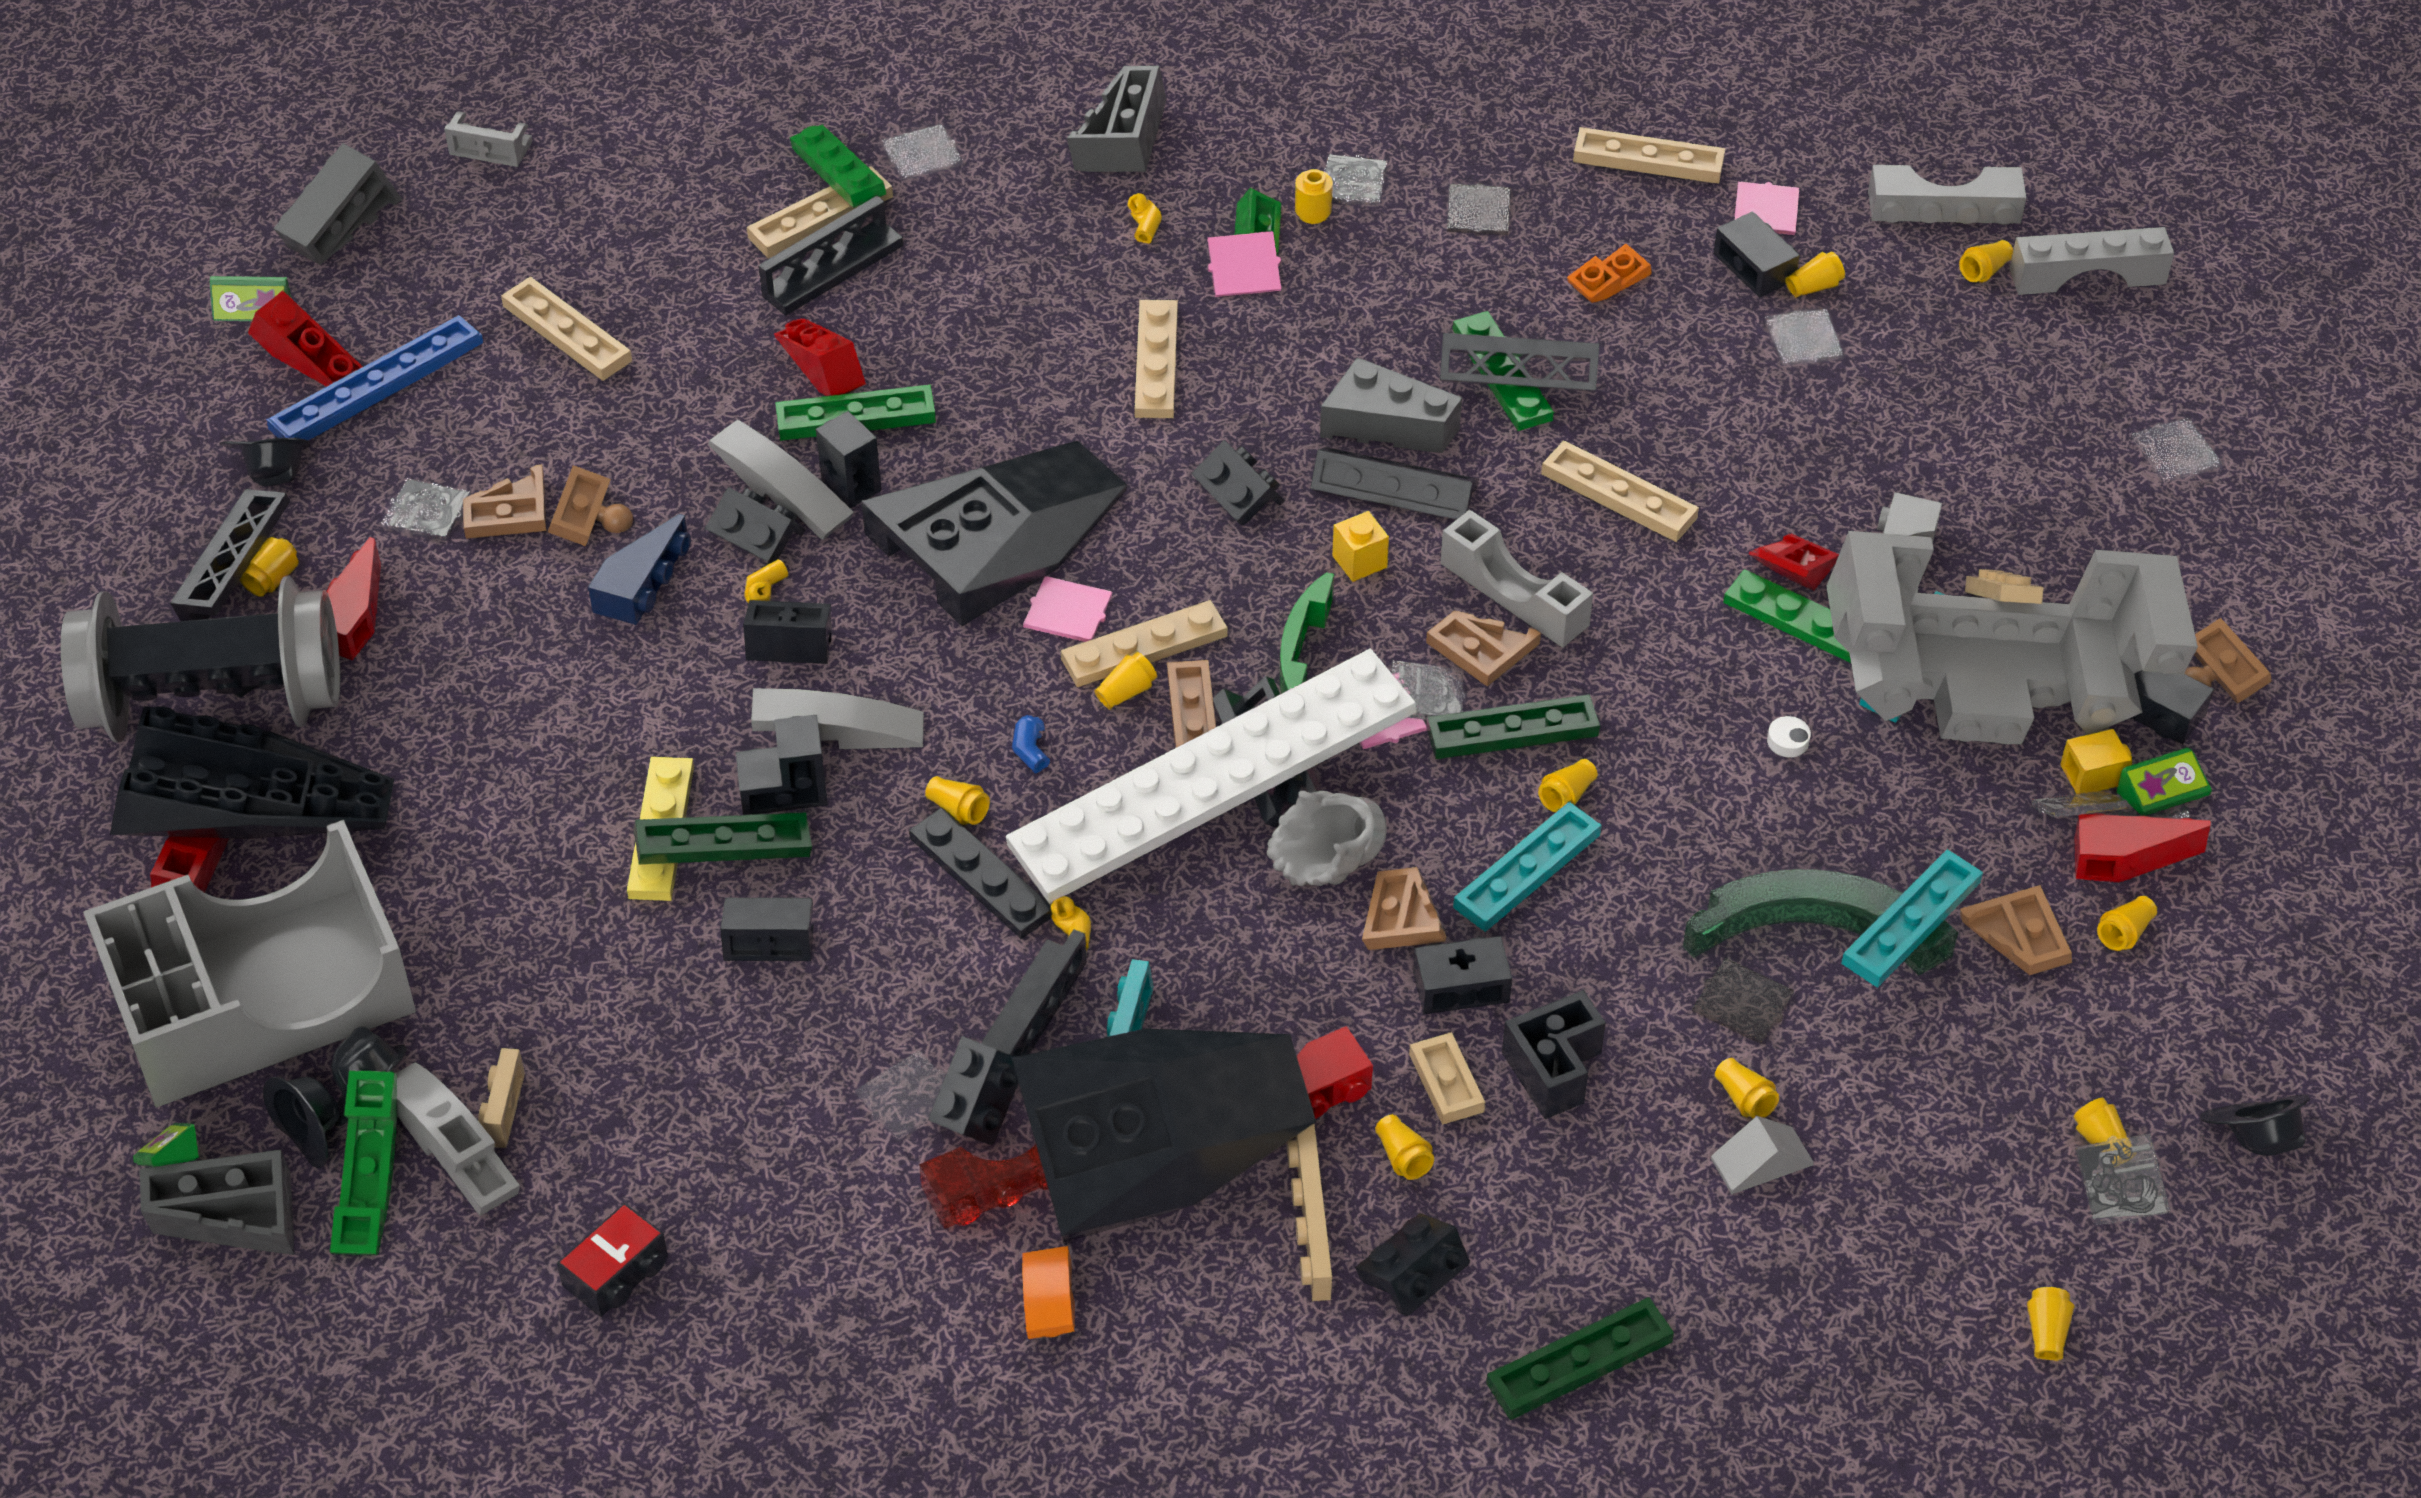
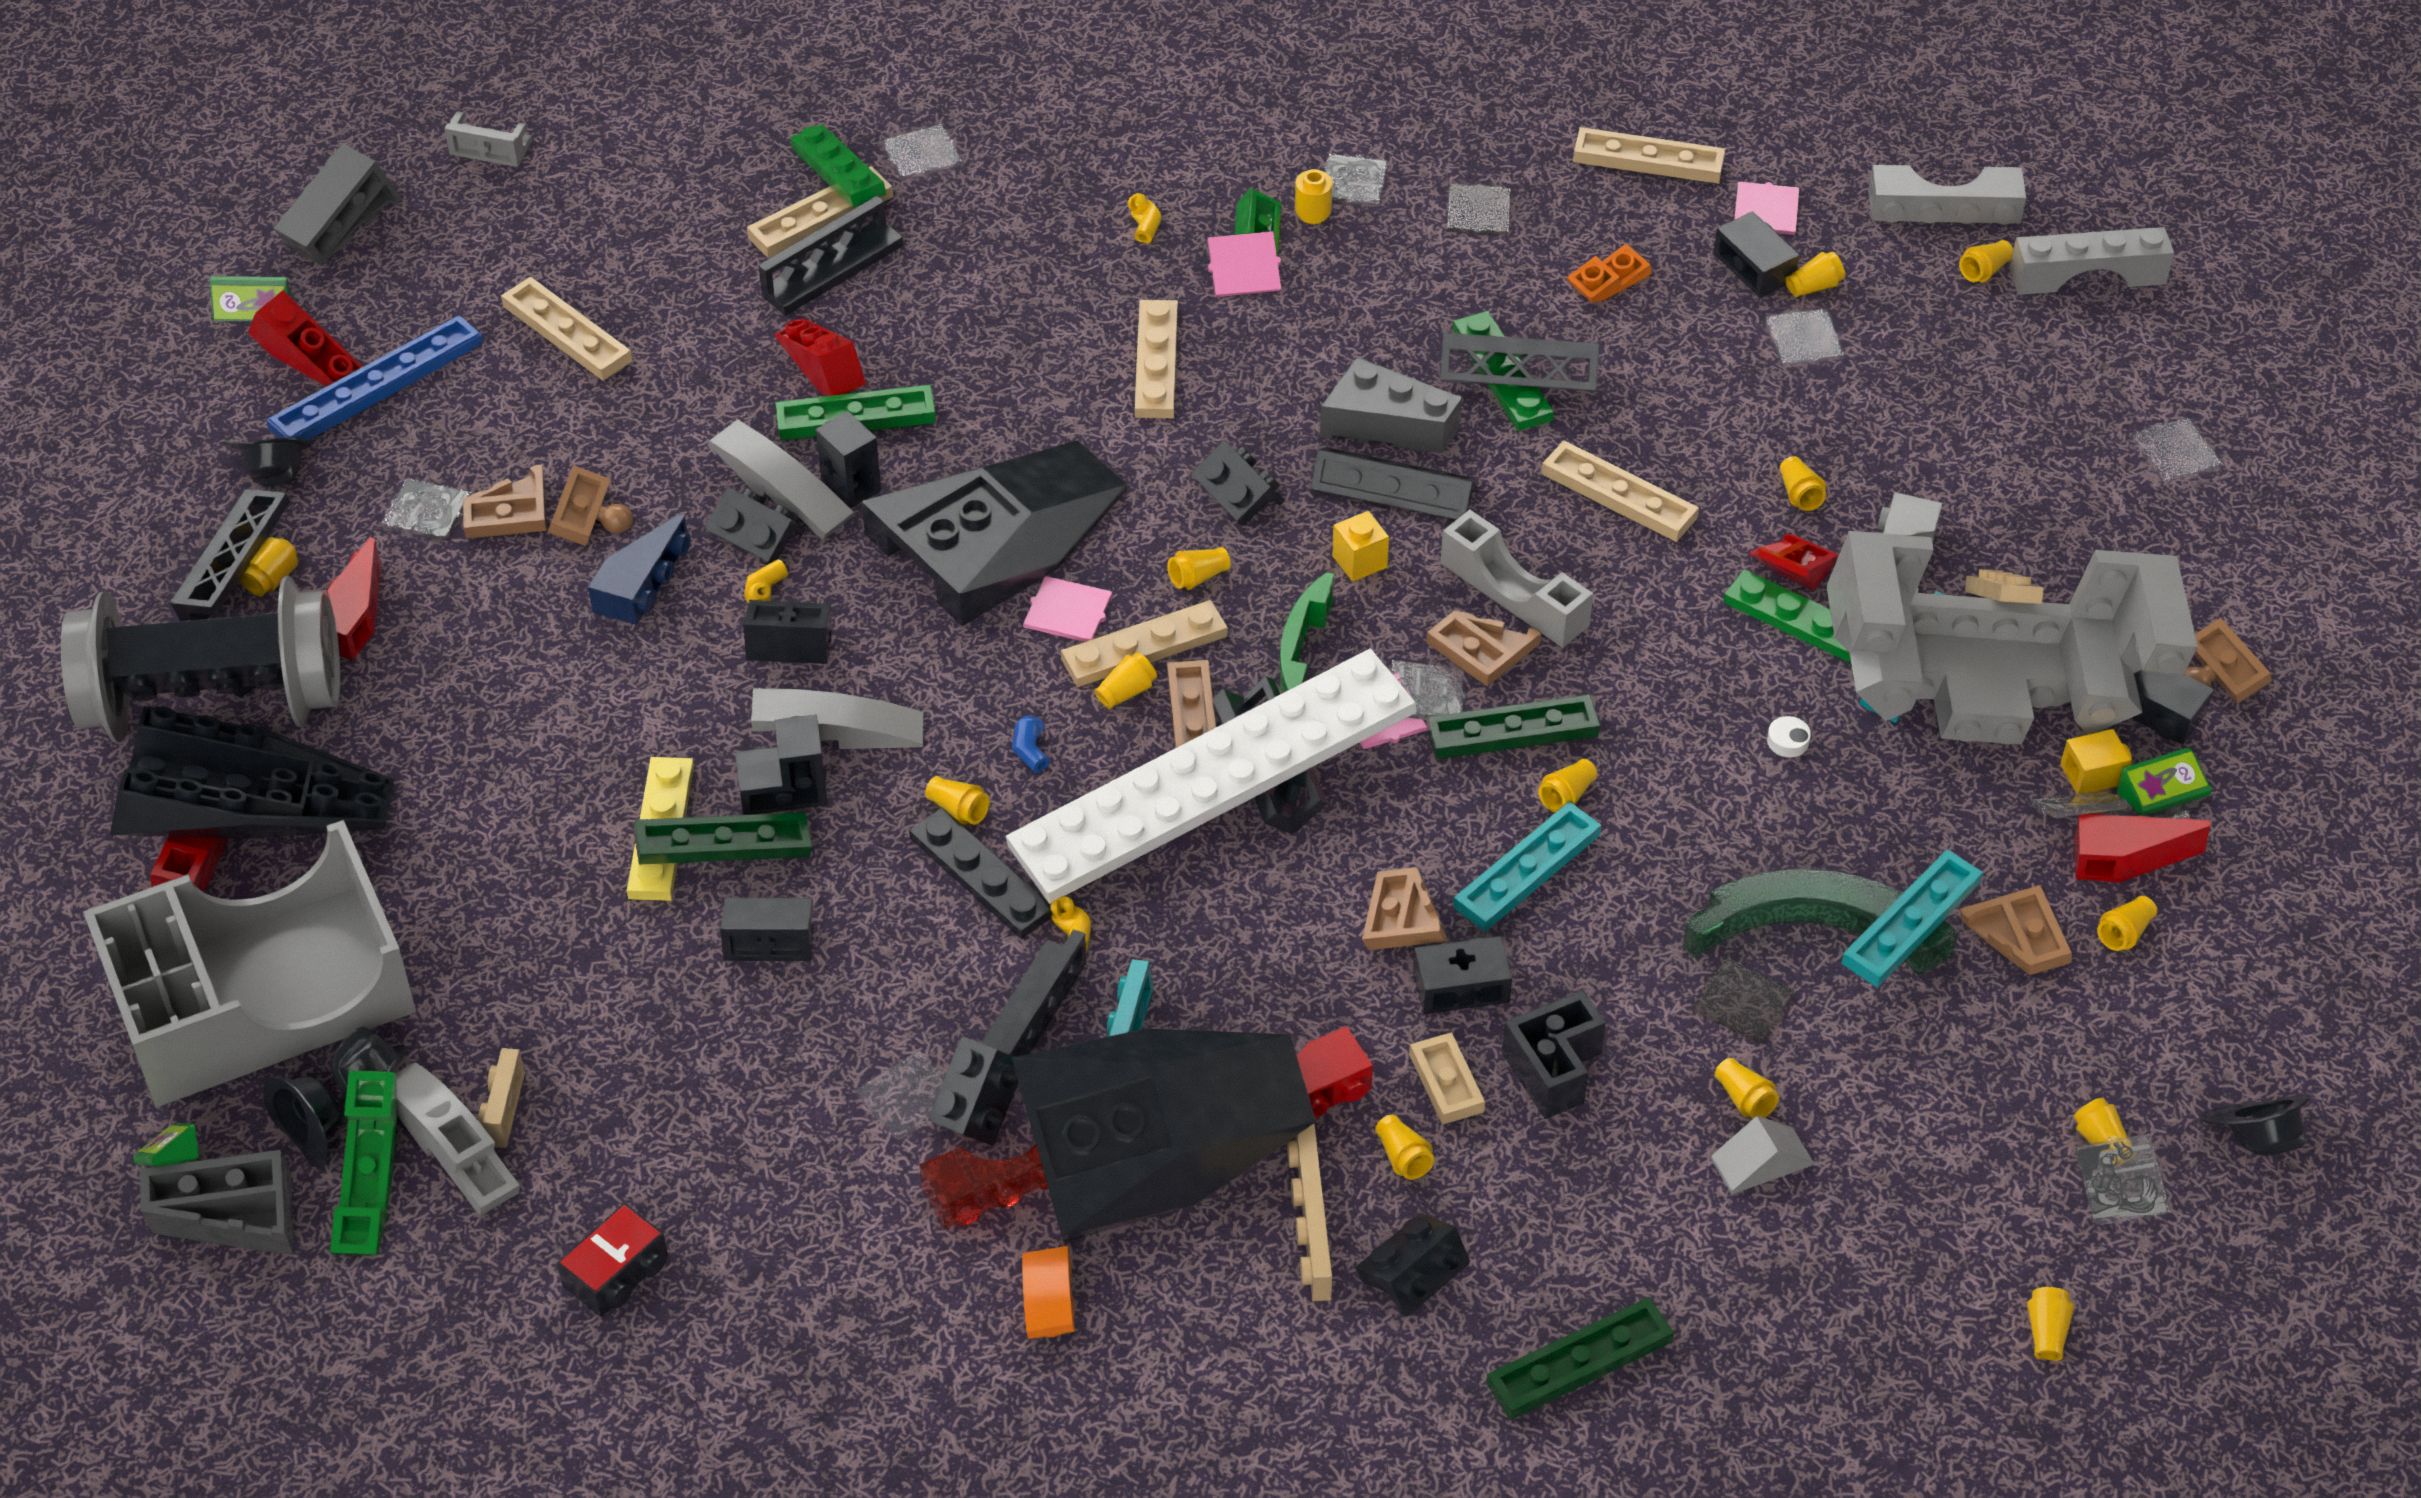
dark grey wedge [1067,66,1167,172] -> none
light grey hair [1267,791,1387,886] -> none
none -> yellow cone [1167,547,1230,590]
none -> yellow cone [1780,456,1826,511]

